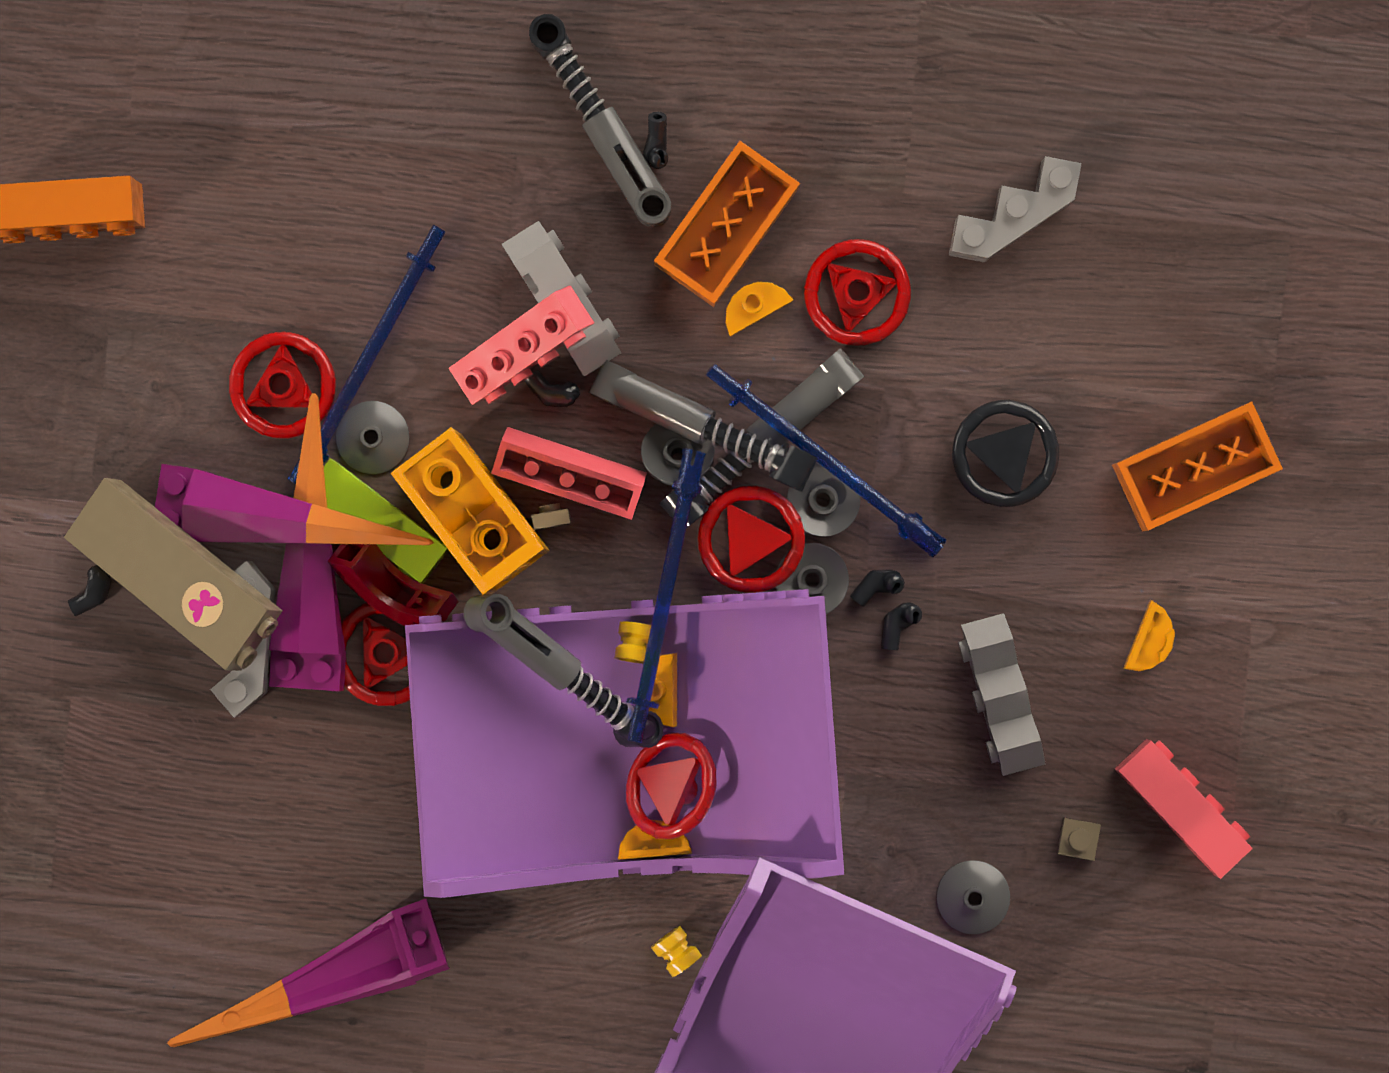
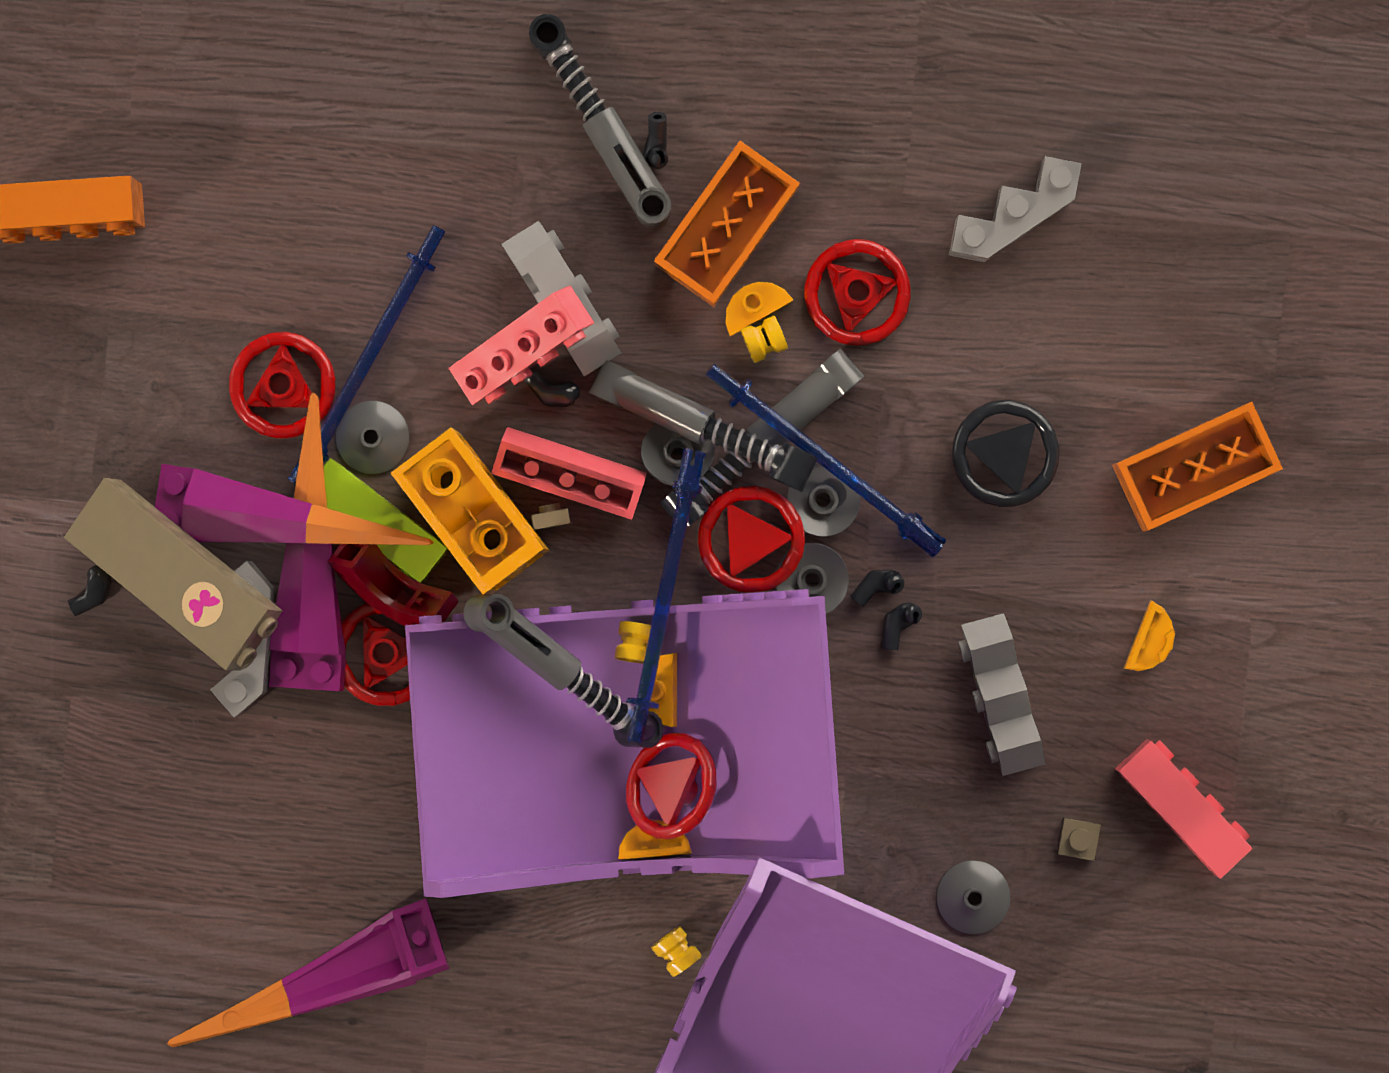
none -> yellow wheel [740,316,788,363]

